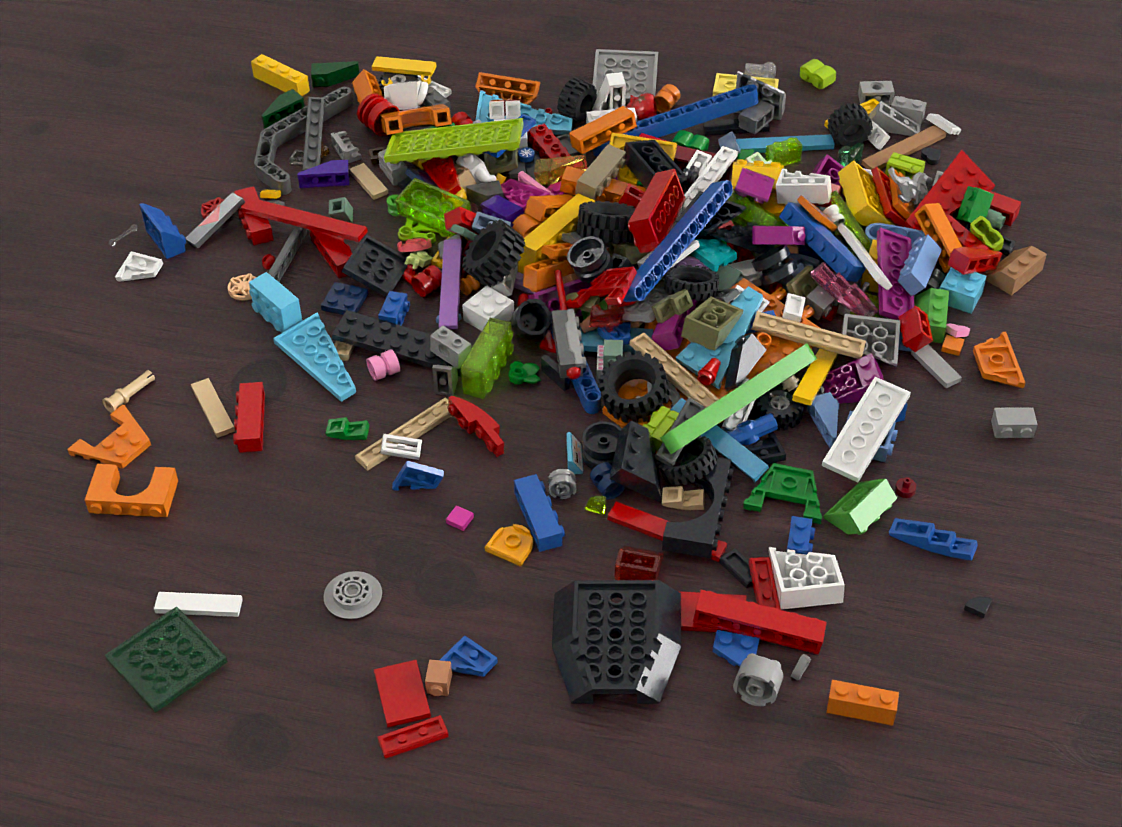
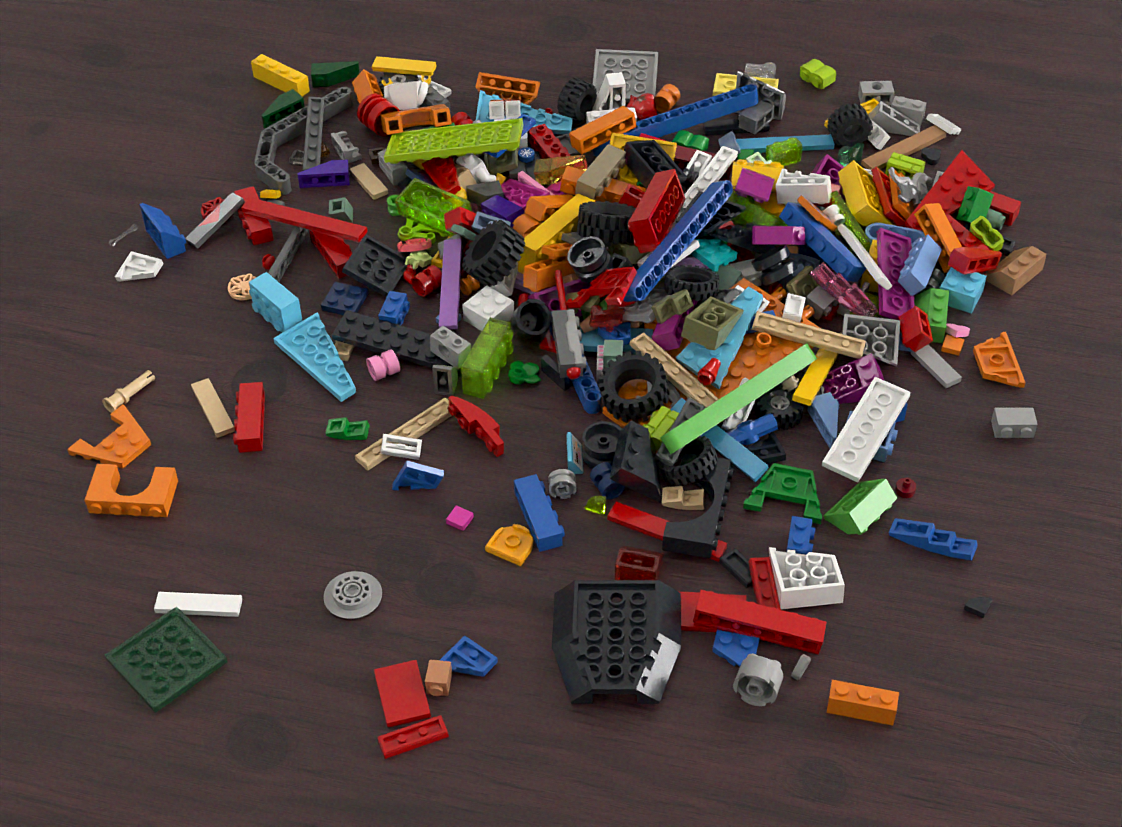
slope [724,334,766,391] -> none

